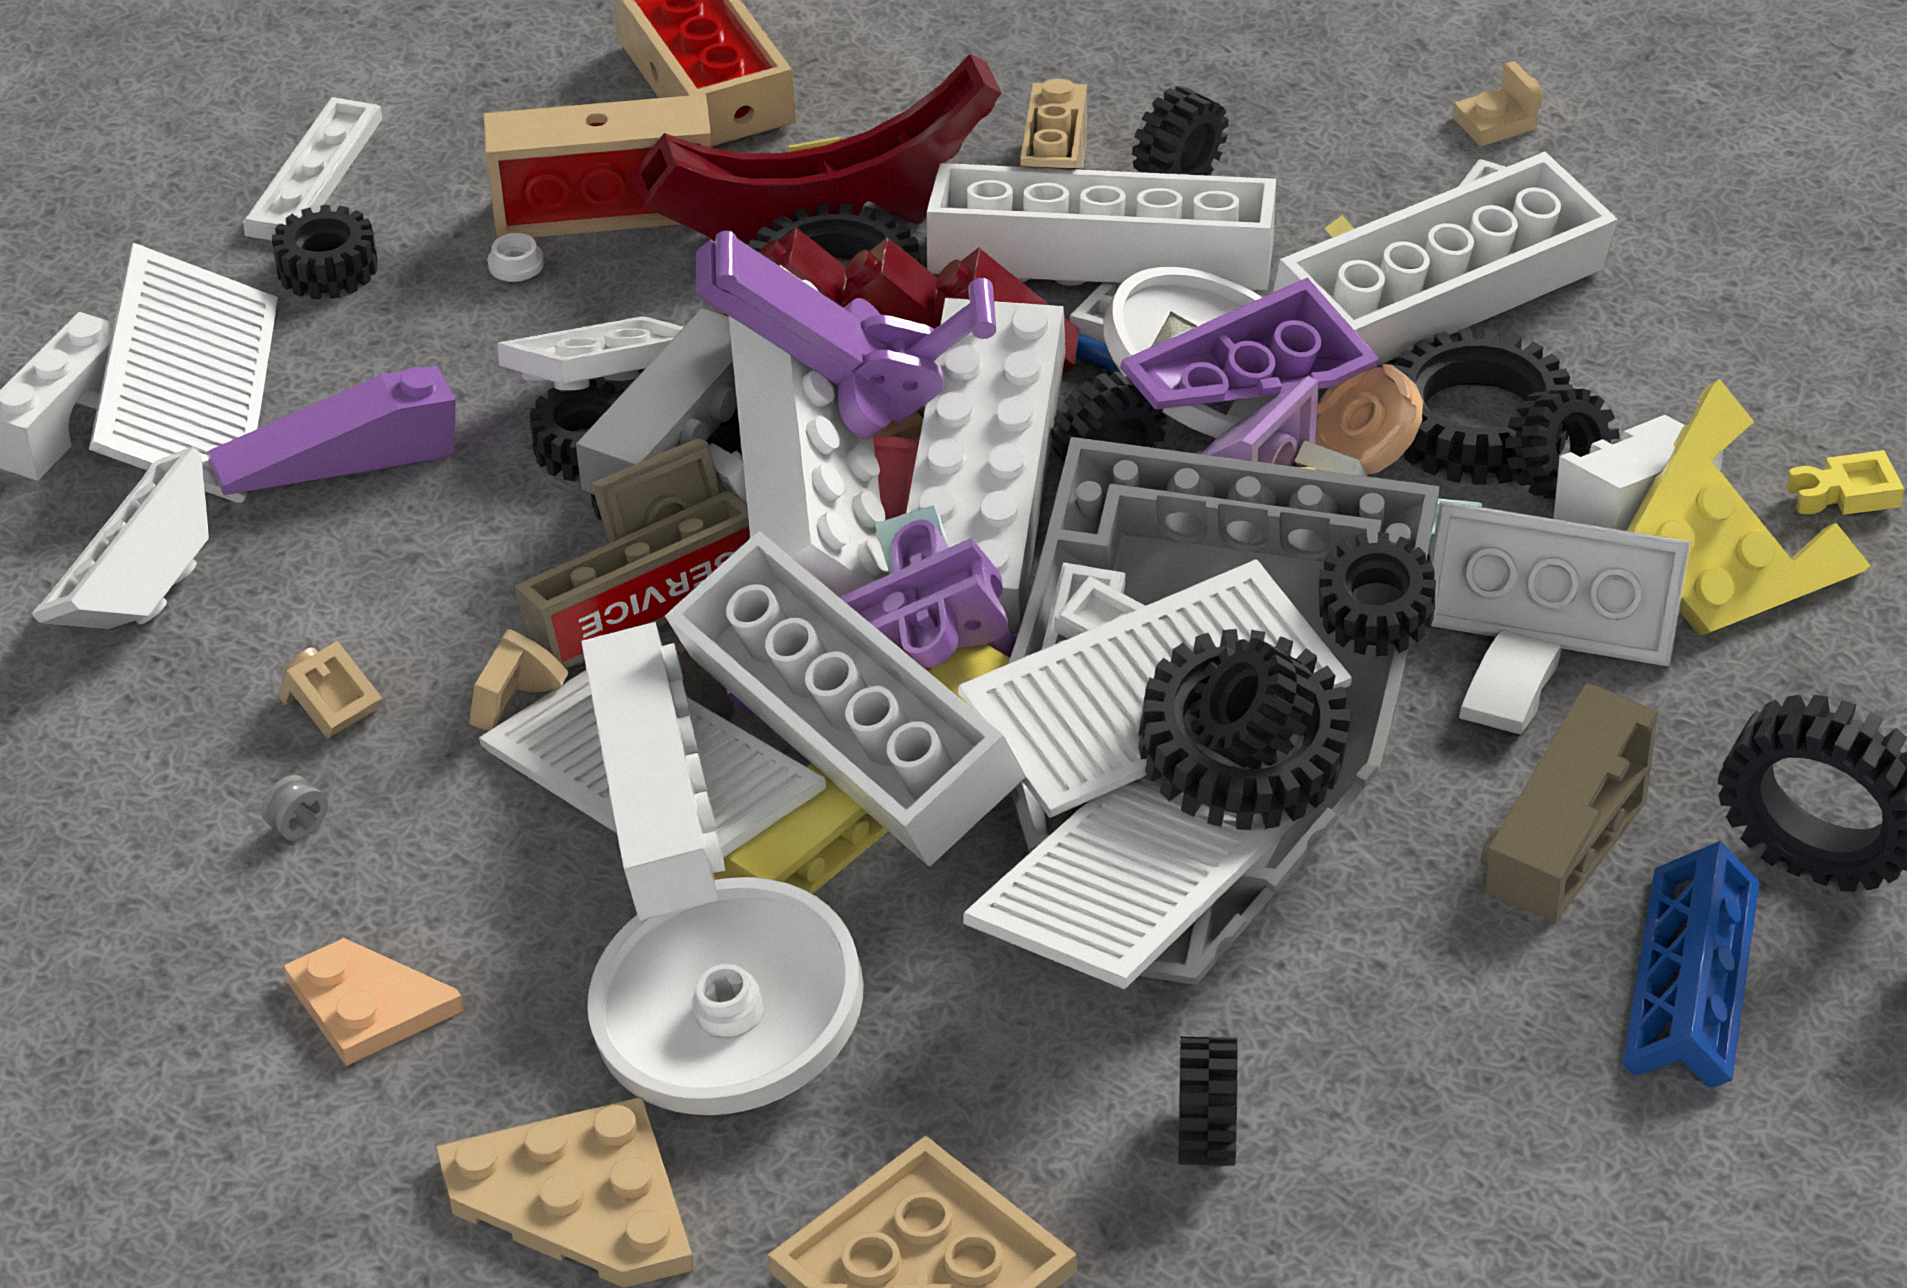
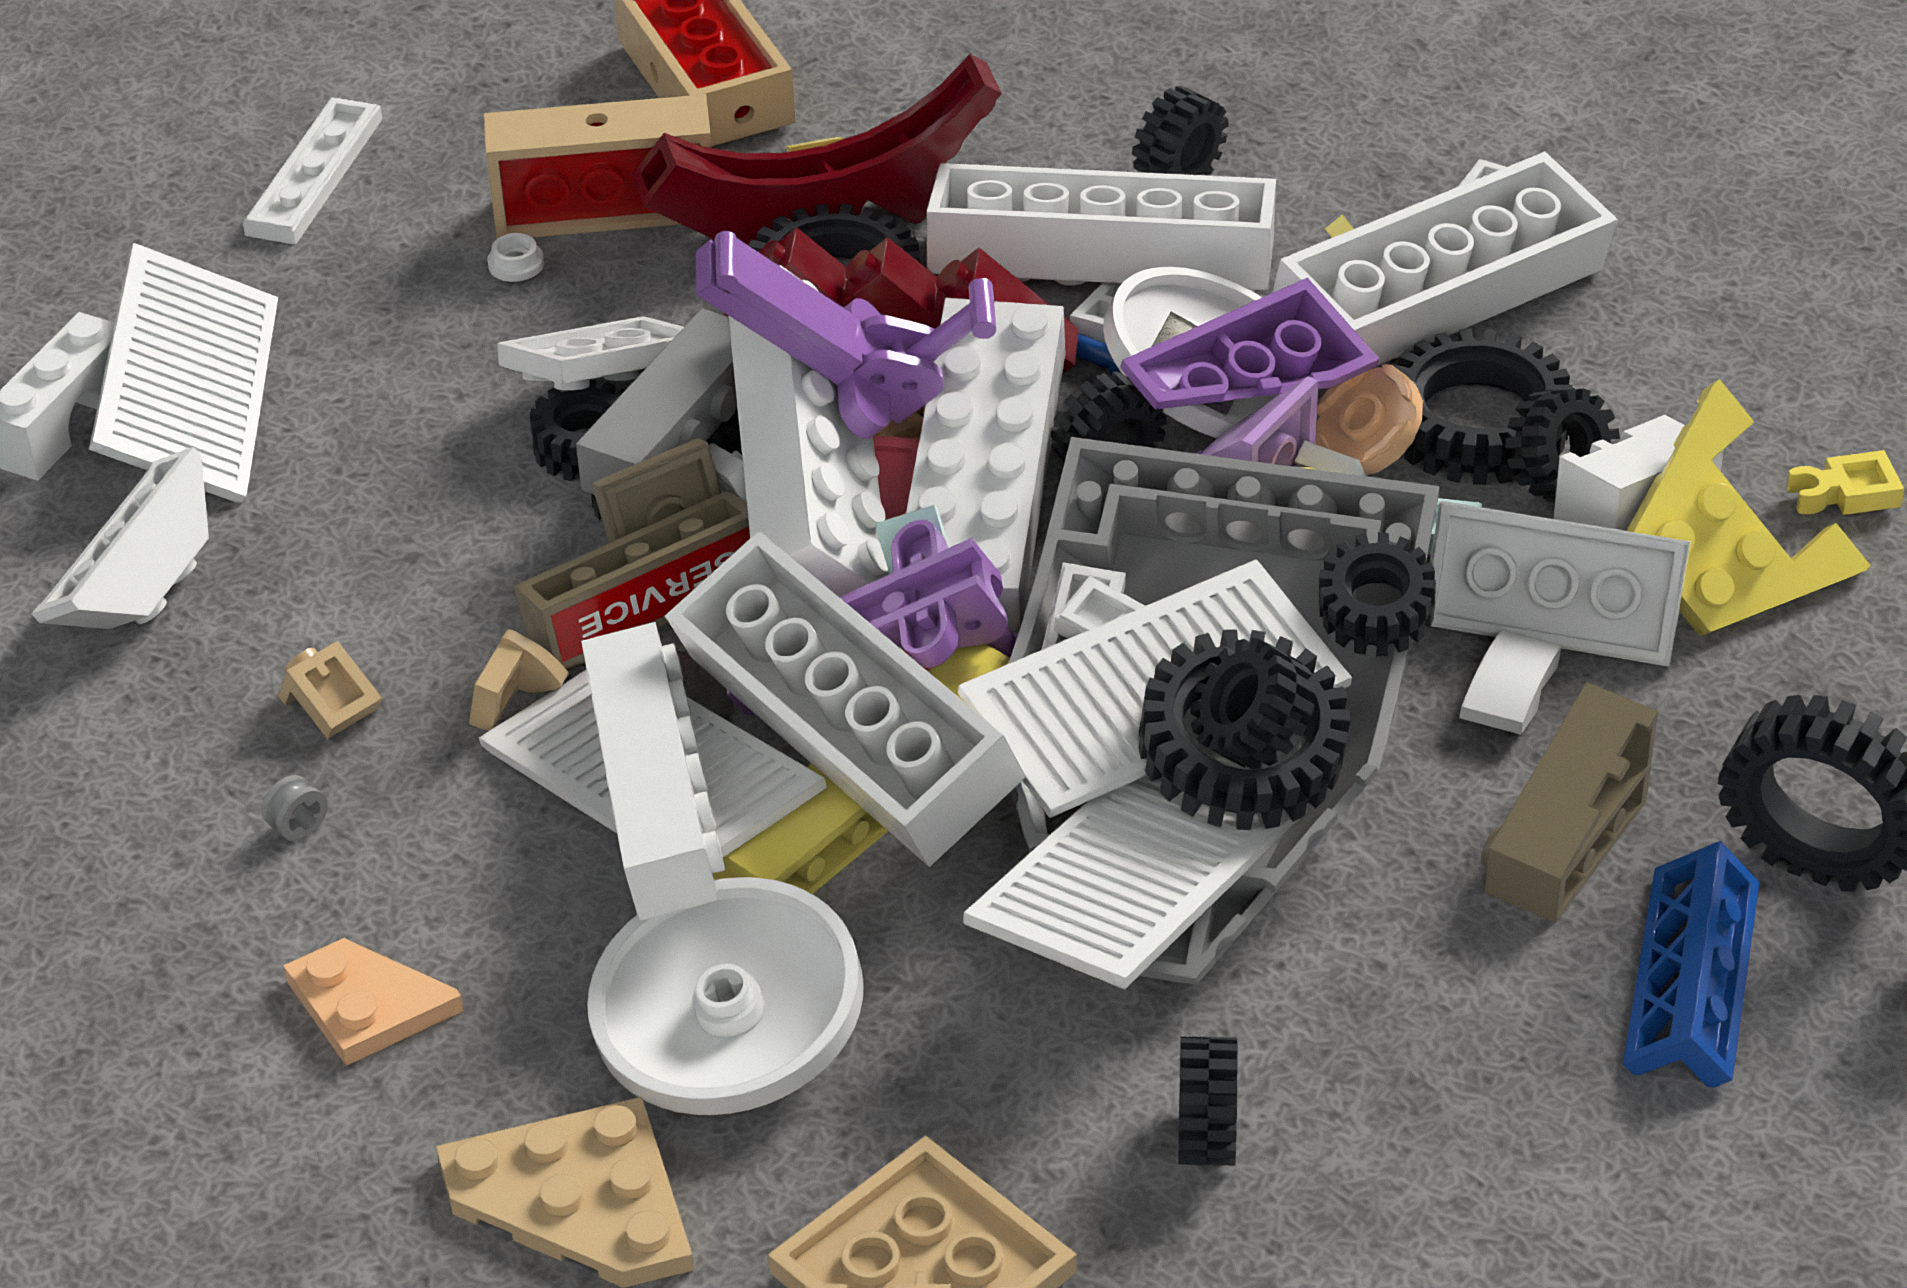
medium lavender wedge [208,366,456,495] -> none
black tyre [272,205,378,300] -> none
tan slope [1020,79,1087,168] -> none
tan bracket [1453,61,1542,146] -> none

